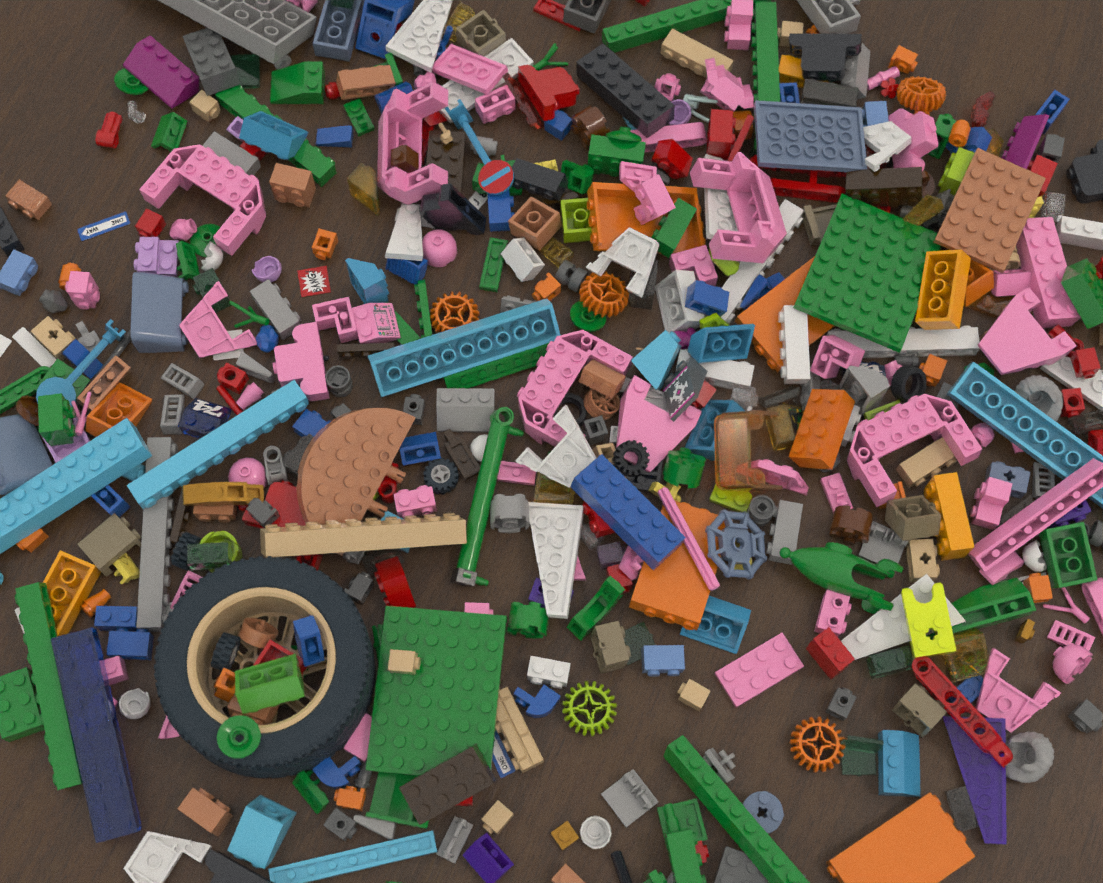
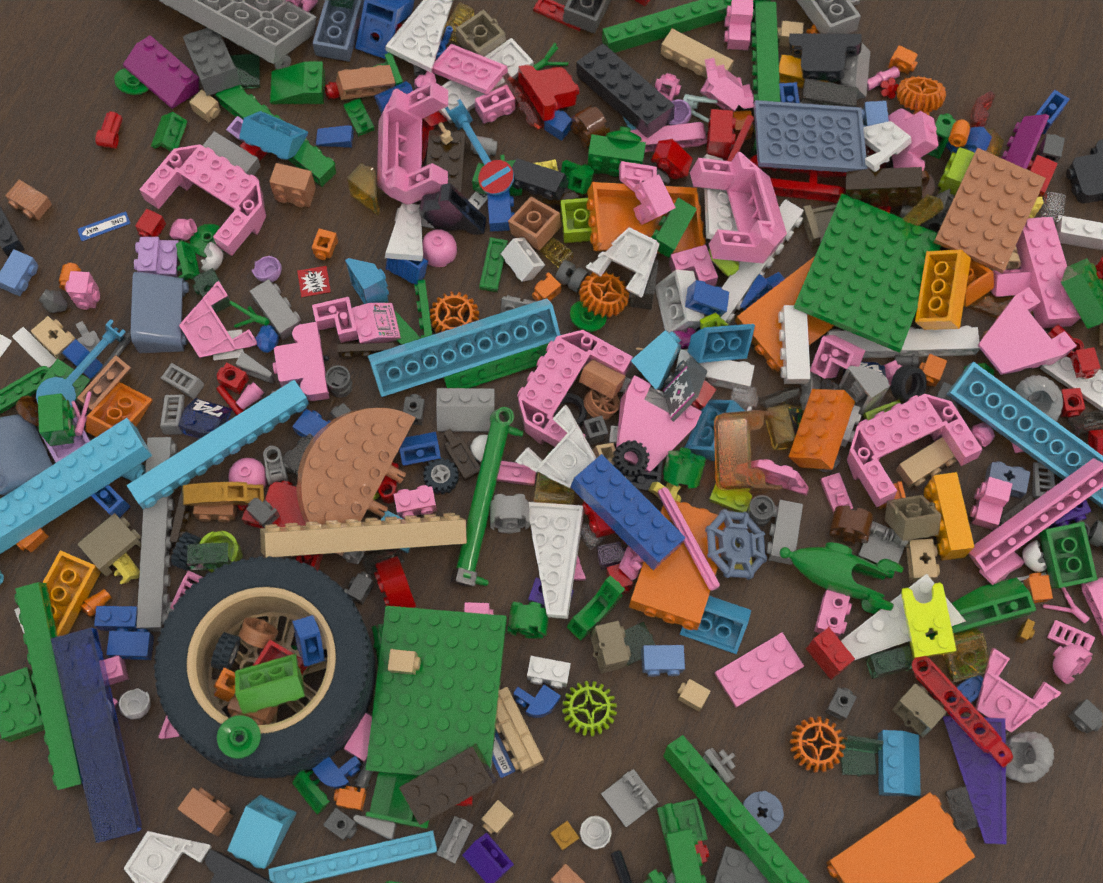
clear arm [127,101,146,123] -> none
reddish brown brick [391,145,419,173] -> none

